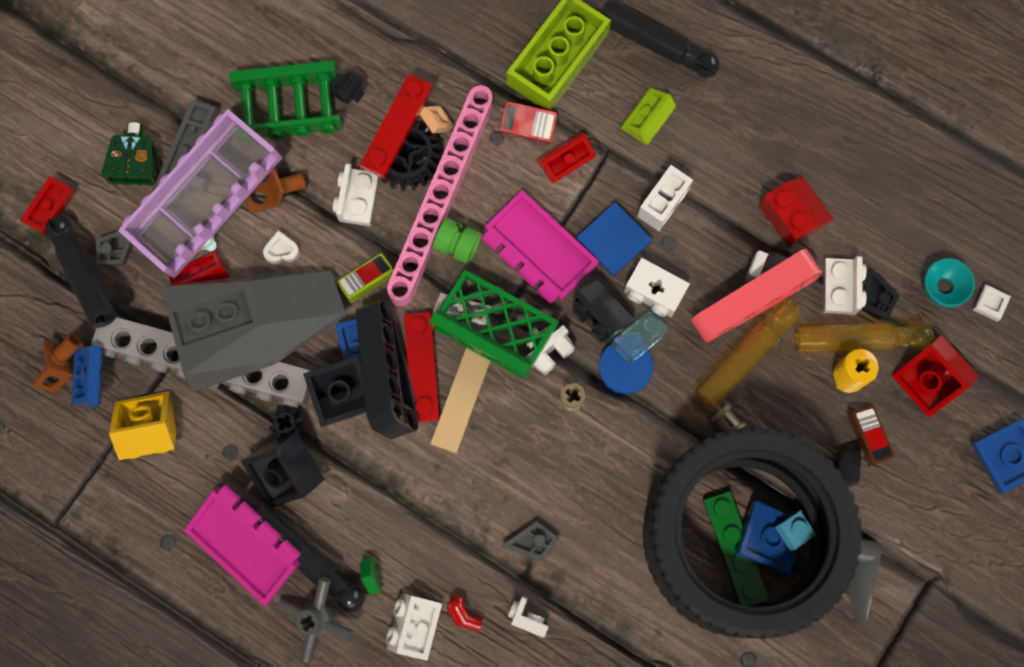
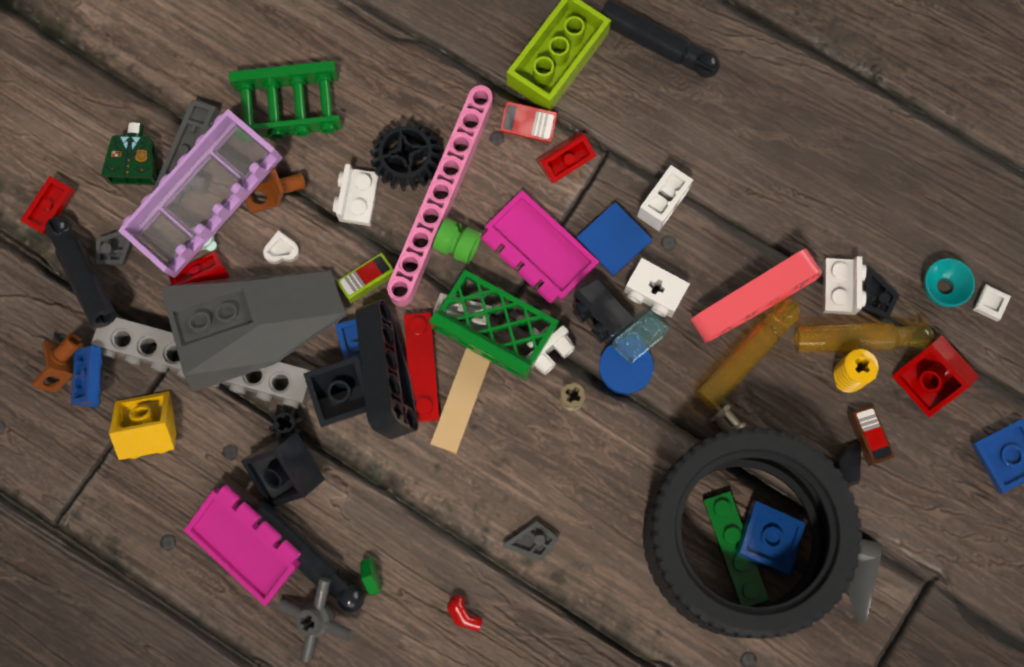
black gear [331,71,365,104] -> none
red plate [360,73,433,179] -> none
white bracket [386,594,442,660] -> none
light nougat tile [420,106,454,134] -> none
white bracket [508,597,548,638] -> none
lime slope [621,87,676,145] -> none
white tile [745,250,768,283] -> none
red slope [759,177,834,249] -> none
medium azure plate [775,511,816,551] -> none

